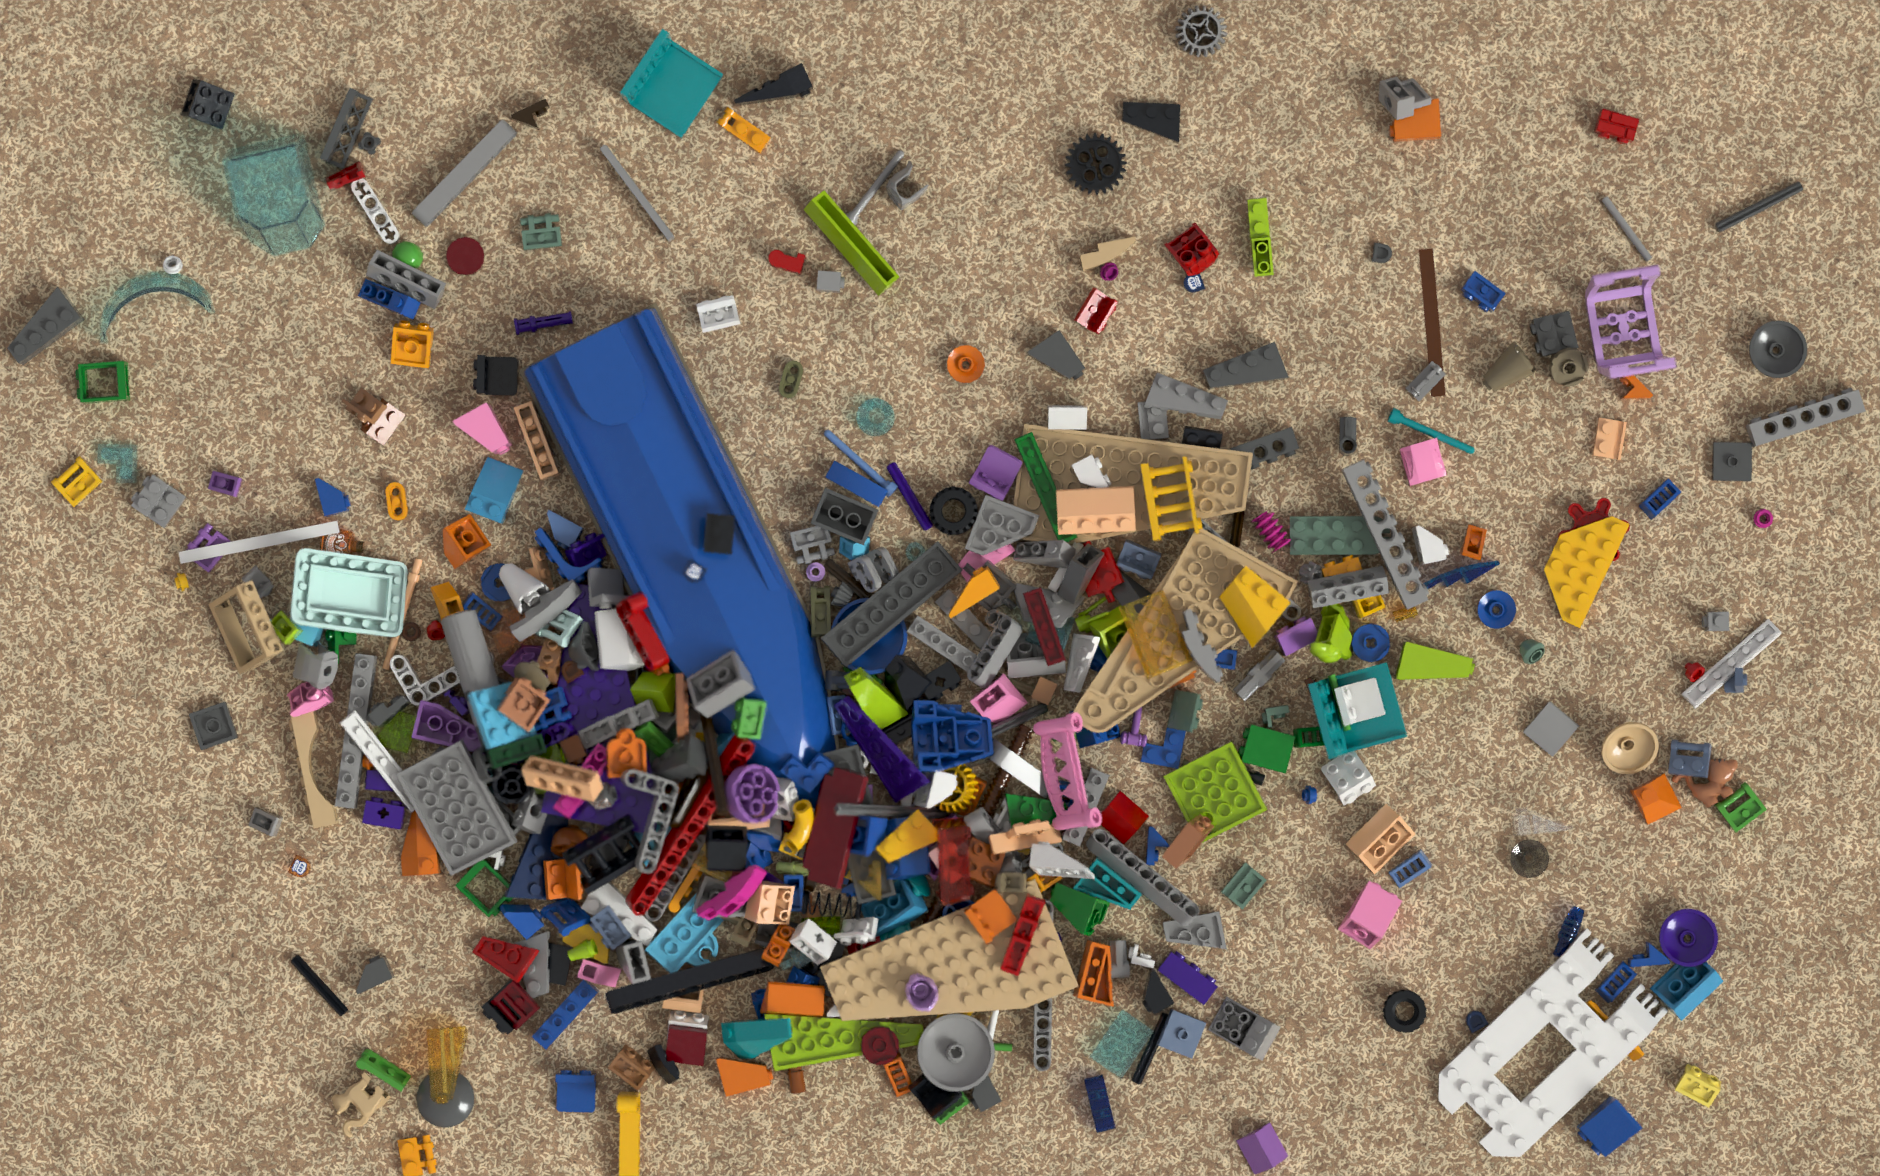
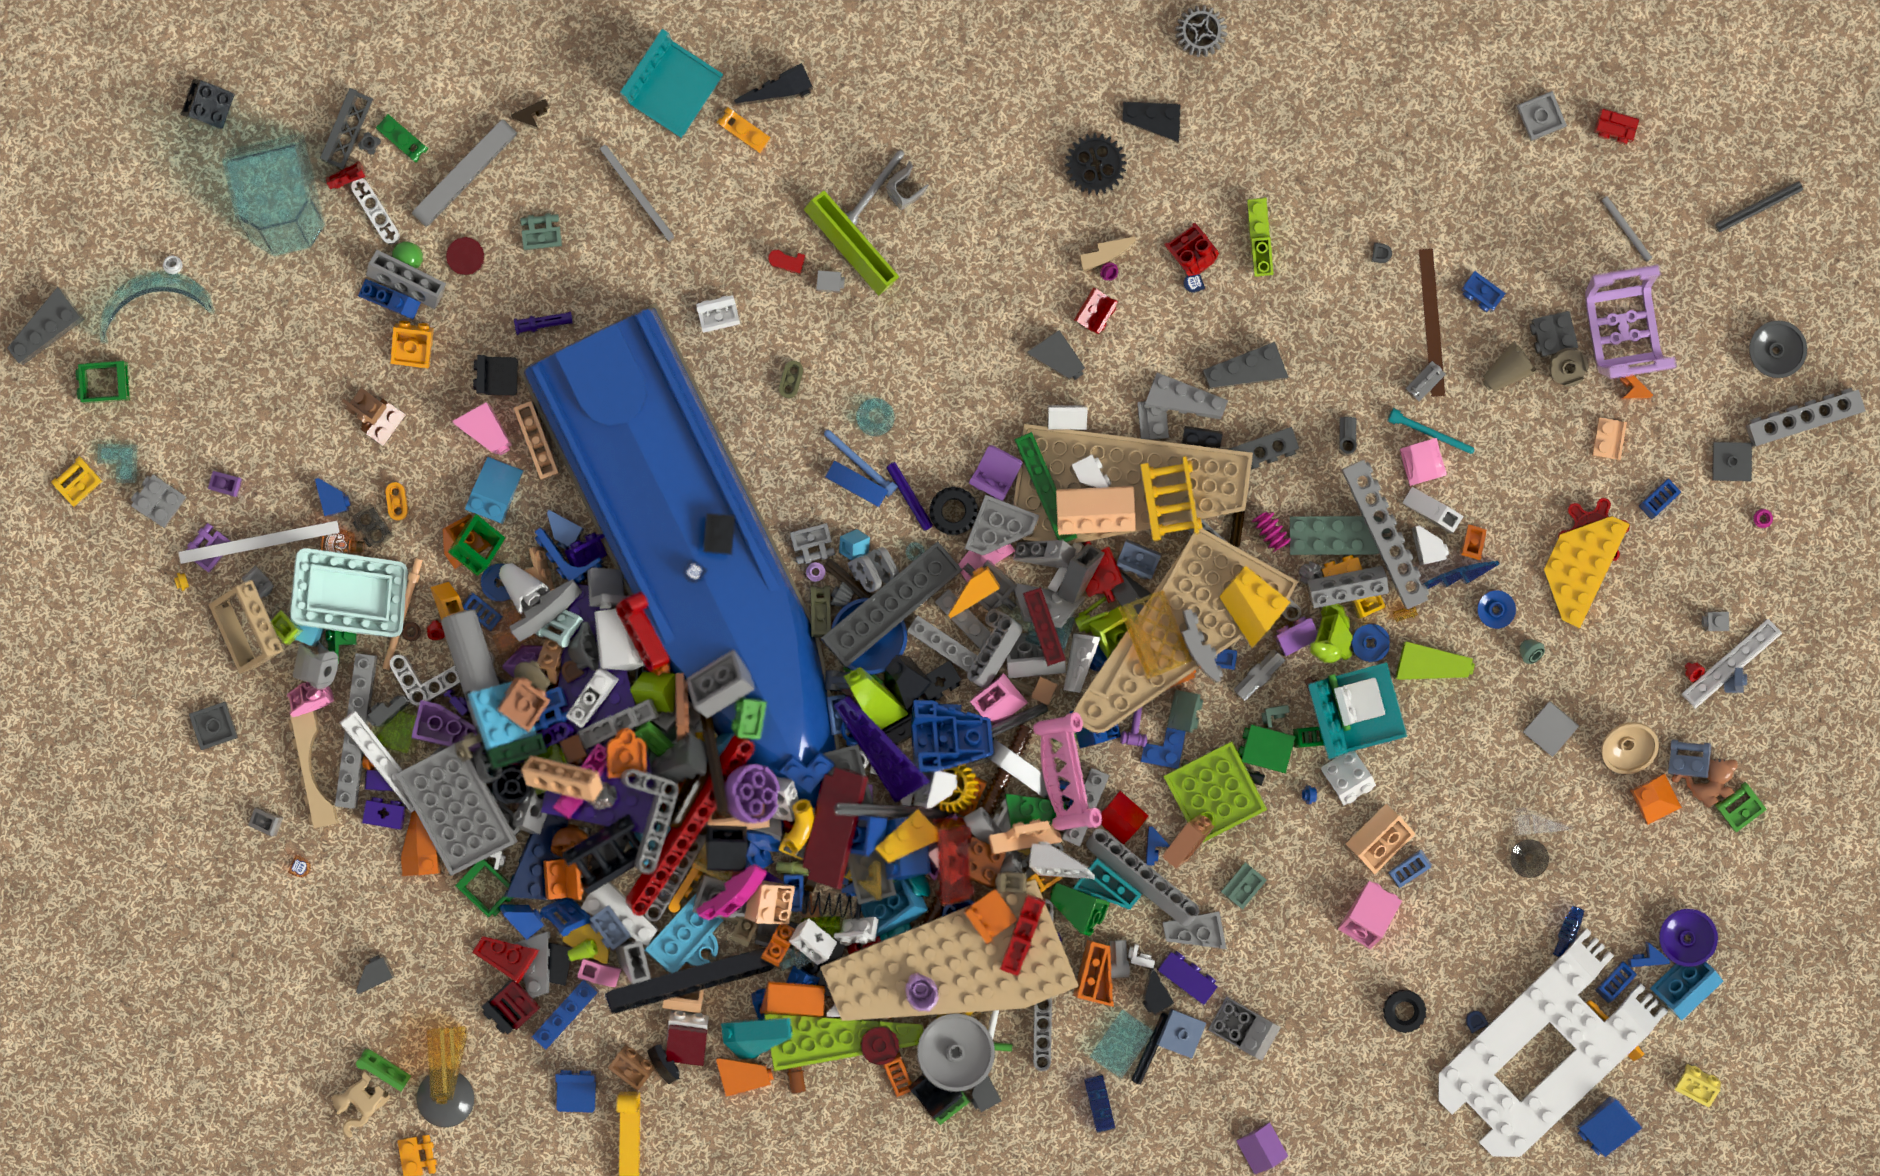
black axle [291,955,348,1016] -> none
dark grey slope [811,488,879,545] -> none
orange dish [947,345,985,383] -> none
light grey brick [1379,76,1431,120] -> none
orange slope [1389,98,1441,142] -> none
none -> clear smoke brick [352,504,395,549]
none -> green plate [376,114,428,163]
none -> green window [448,514,505,576]
none -> dark tan bracket [455,732,483,762]
none -> white slope [566,668,619,728]
none -> white slope [1402,487,1464,534]
none -> light grey plate [1516,91,1567,141]

